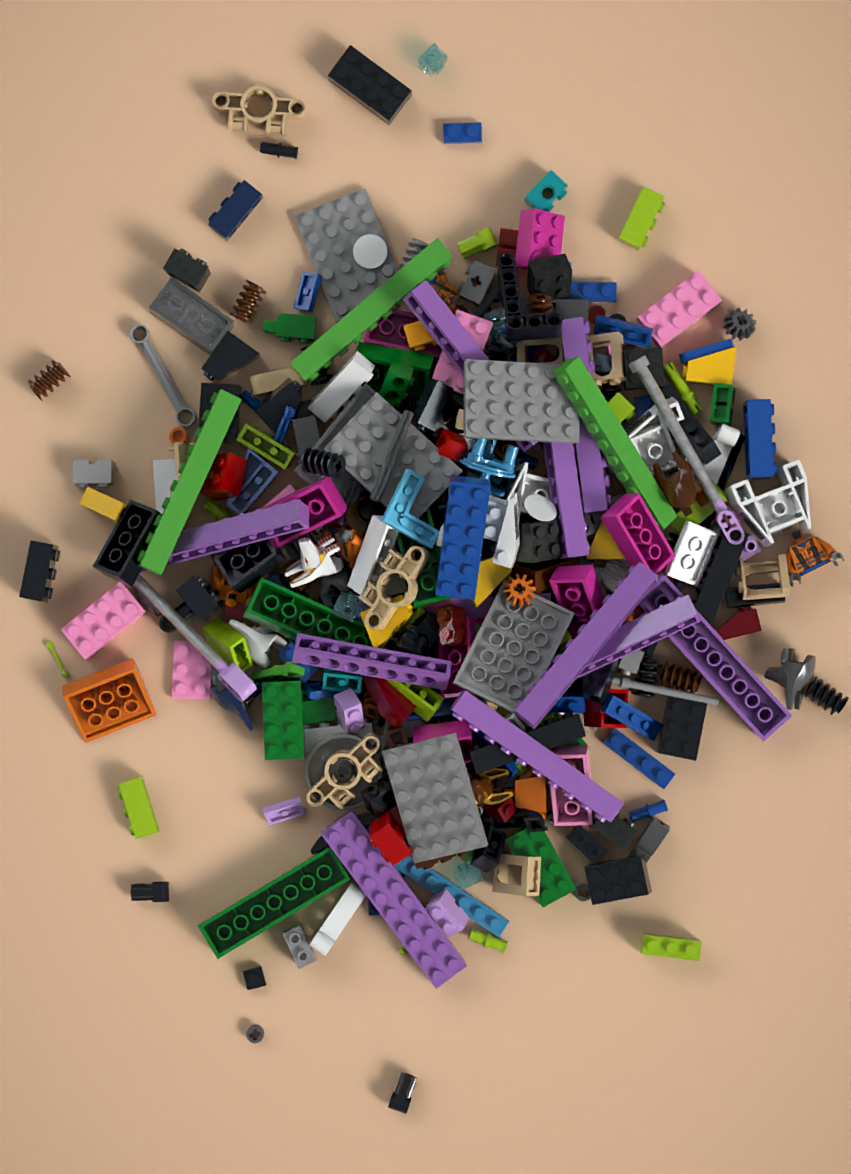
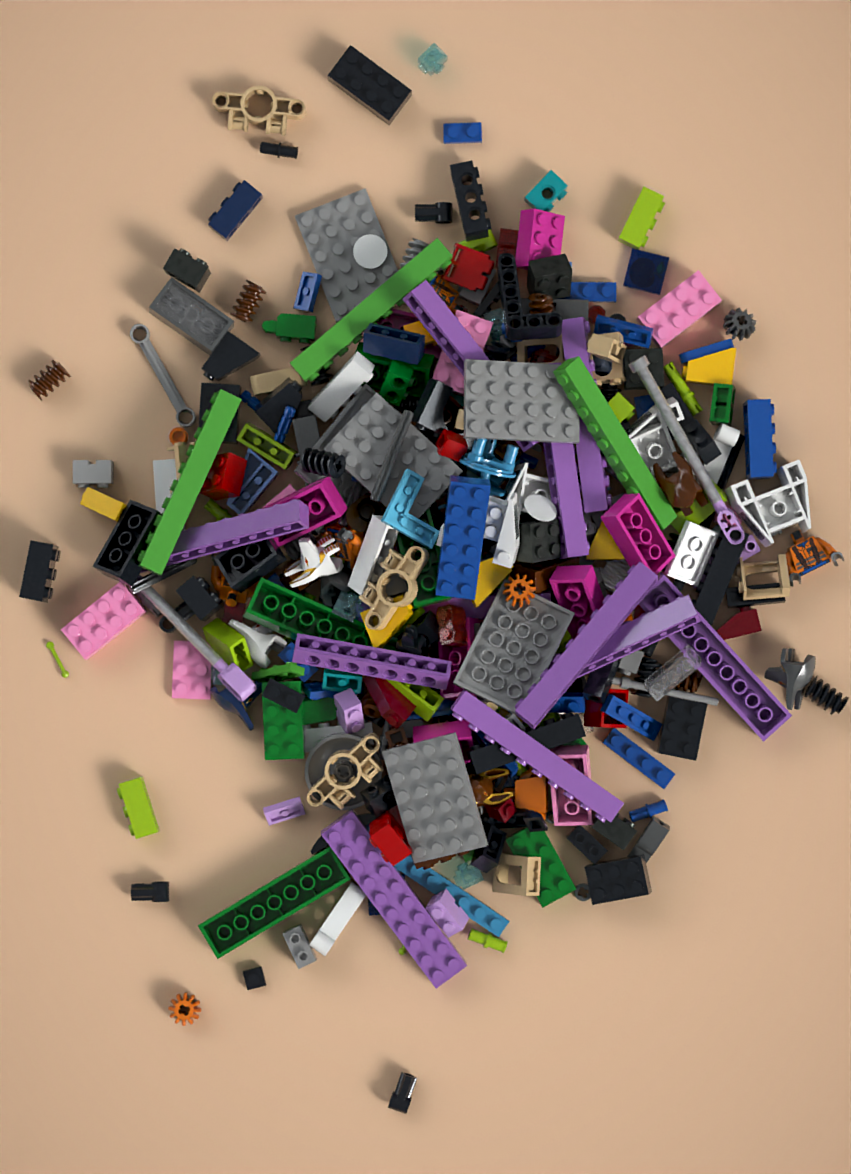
orange slope [62,658,156,743] -> none
dark grey bush [246,1025,264,1043] -> none
lime brick [640,933,702,961] -> none
none -> dark grey axle [129,558,197,594]
none -> orange gear [168,992,202,1026]
none -> black plate [262,678,305,713]
none -> dark blue brick [363,323,425,365]
none -> black piece [415,202,452,224]
none -> red plate [441,243,495,292]
none -> black brick [450,160,491,242]
none -> tan brick [587,333,627,364]
none -> clear blue tile [623,248,669,295]
none -> clear brick [644,644,702,701]

